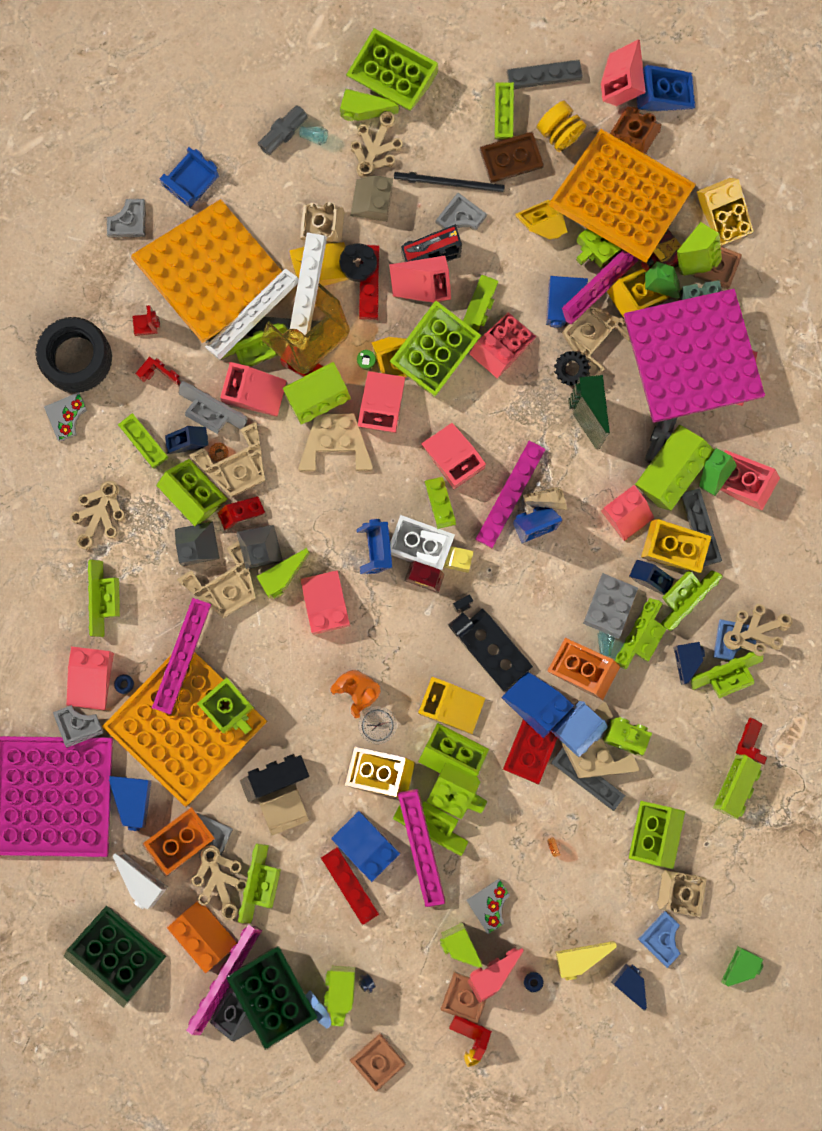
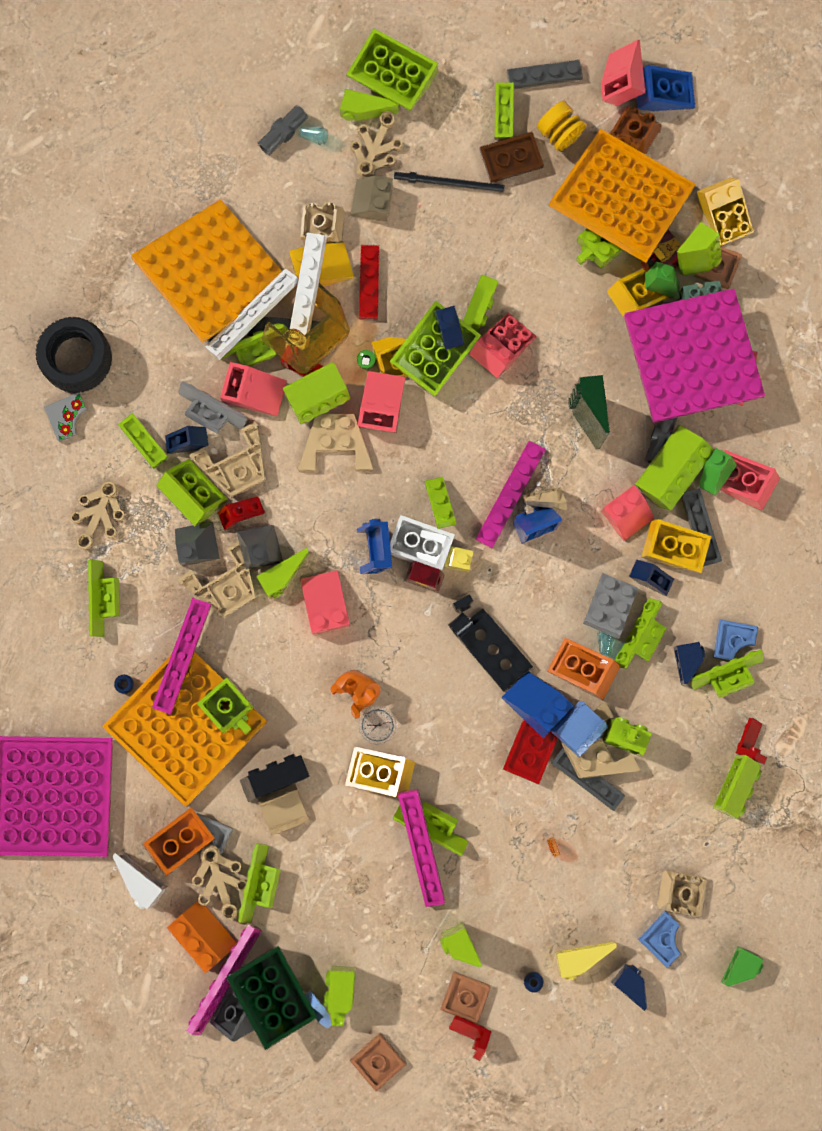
light grey tile [53,705,103,748] -> none
dark green slope [63,905,166,1008] -> none
coral slope [66,646,114,710] -> none
light grey tile [107,199,145,237] -> none
blue slope [109,776,152,831] -> none
red bracket [132,305,160,336] -> none
red bracket [135,356,181,386] -> none
blue panel [159,147,219,208] -> none
clear orange tile [209,443,229,462] -> none
red plate [321,847,379,925] -> none
blue slope [331,811,400,882] -> none
black plate [339,243,377,282] -> none
dark blue plate [358,973,376,993] -> none
coral slope [389,256,451,302] -> none
wedge [401,224,462,262] -> none
yellow slope [418,677,485,734] -> none
lime slope [418,723,489,777] -> none
coral slope [421,423,486,490] -> none
lime hinge [427,762,487,819] -> none
light grey tile [435,193,487,230] -> none
yellow hinge [464,1049,481,1067] -> none
light grey tile [466,879,510,934] -> none
coral slope [468,948,524,1003] -> none
yellow slope [515,199,567,240] -> none
blue slope [546,276,588,328] -> none
black tyre [554,351,591,386] -> none
dark pink plate [562,250,639,324] -> none
tan wing [562,306,630,376] -> none
lime slope [628,801,685,869] -> none
lime bracket [660,570,723,631] -> none
tan plant [723,604,793,656] -> none
none -> dark blue slope [434,306,464,350]

